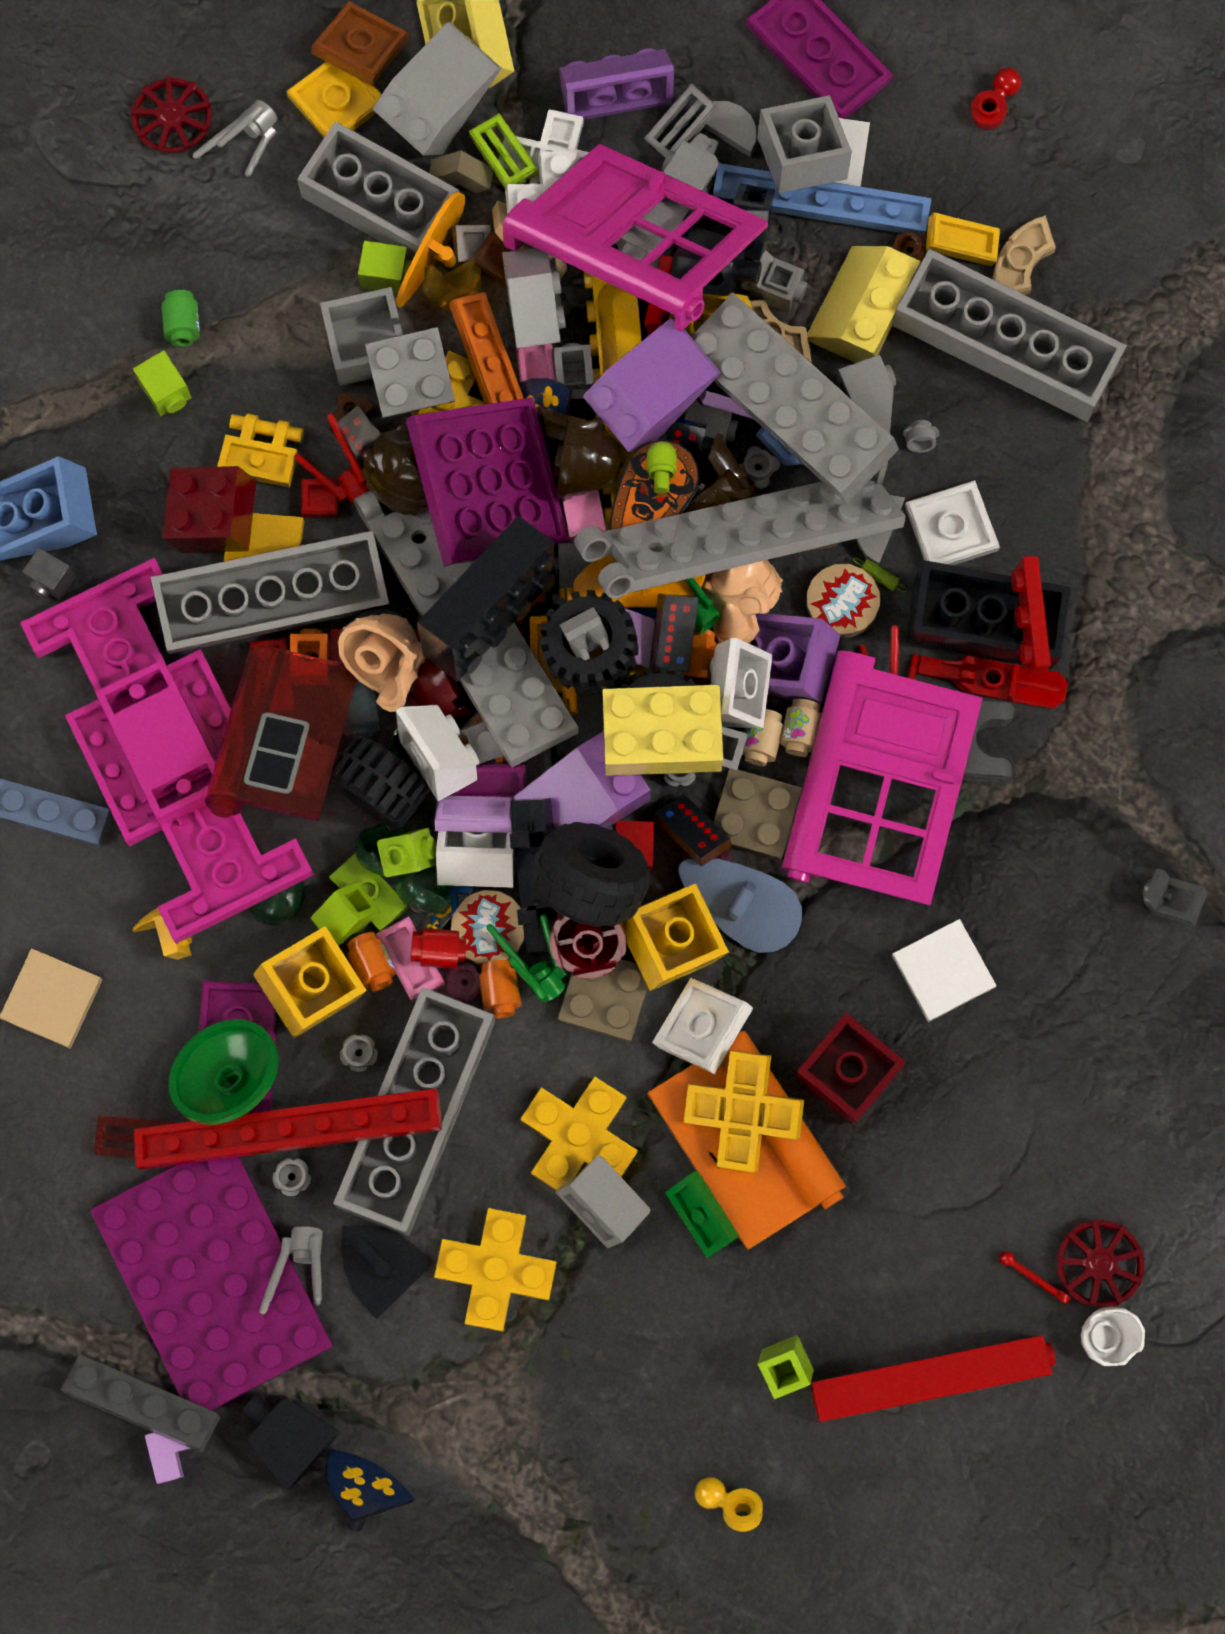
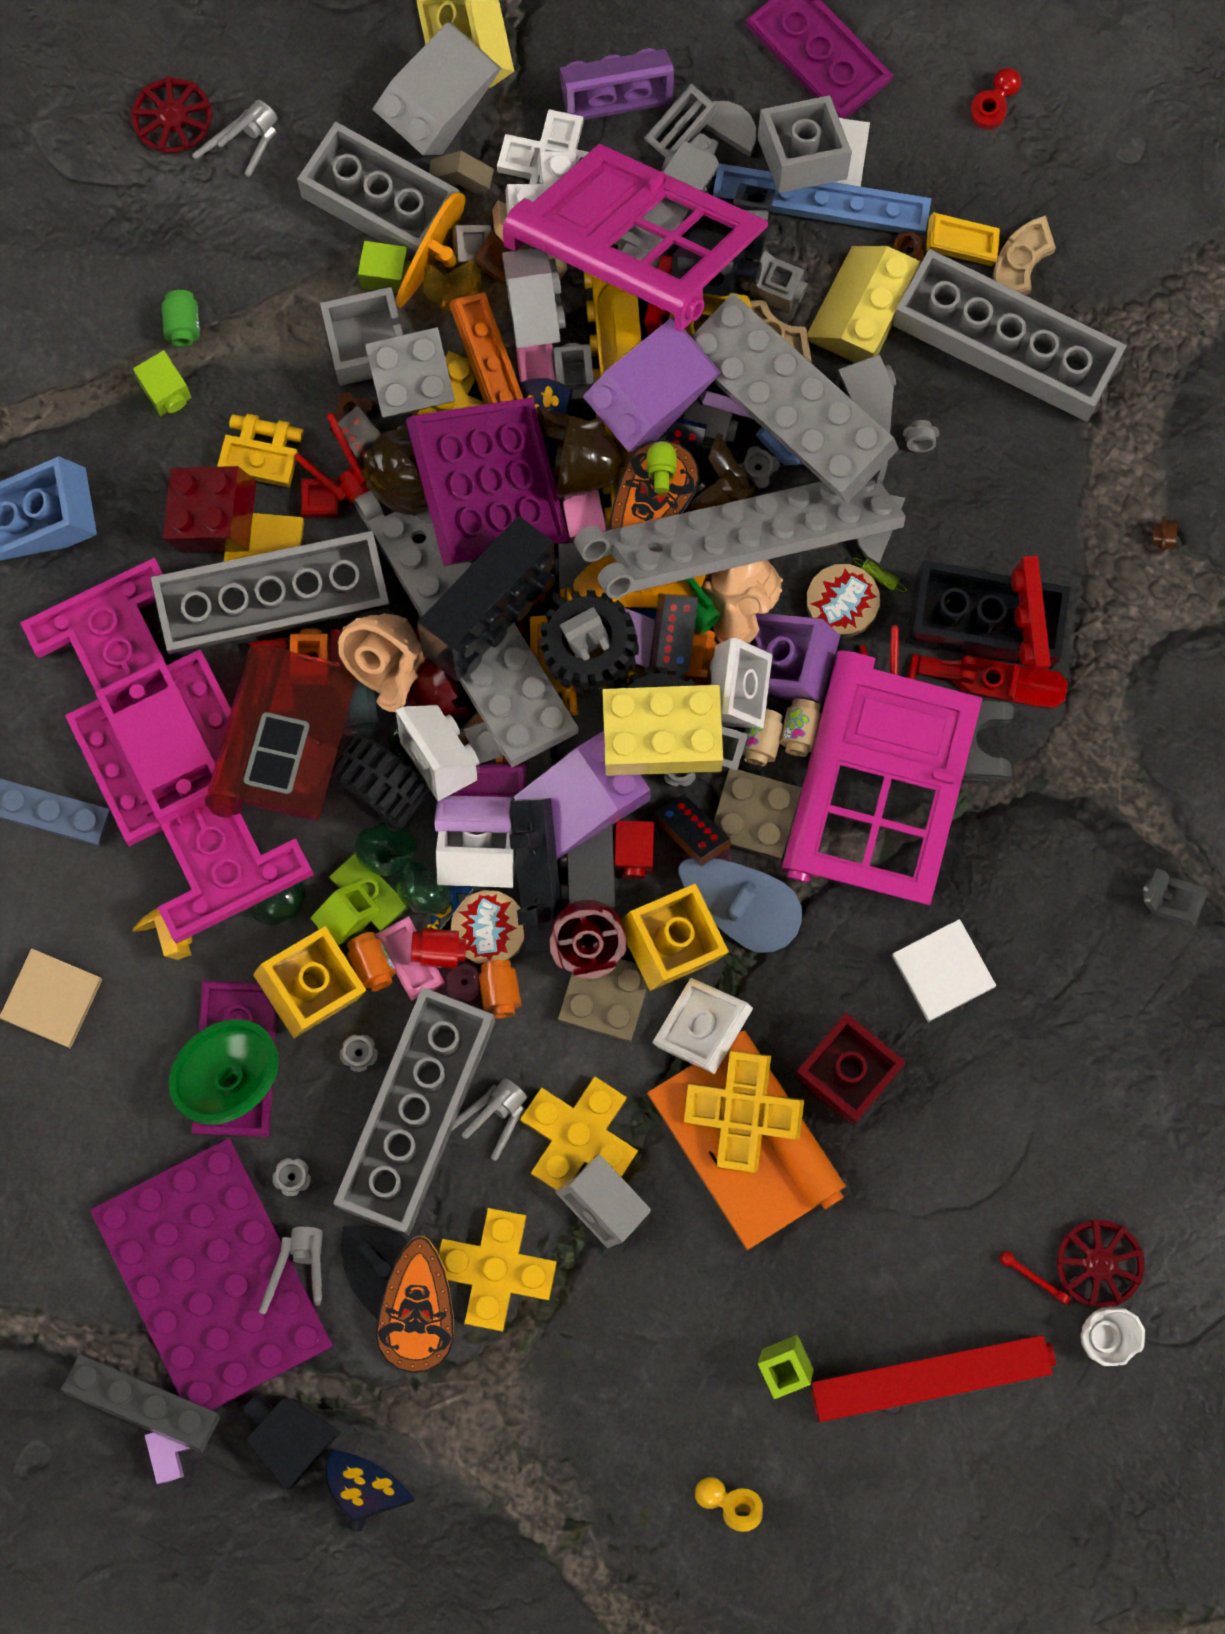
flat silver plate [22,548,76,601] -> none
clear red tile [94,1116,176,1159] -> none
red plate [134,1089,442,1170] -> none
yellow tile [286,62,382,138] -> none
dark orange tile [311,1,409,86] -> none
lime bracket [377,827,437,877] -> none
lime tile [469,113,538,189] -> none
green plant [486,914,567,1002] -> none
black tyre [531,822,651,927] -> none
green plate [665,1170,740,1258] -> none
white tile [904,481,1000,565] -> none
none -> shield [376,1236,454,1373]
none -> light grey plant [452,1078,527,1161]
none -> reddish brown plate [1153,516,1177,553]

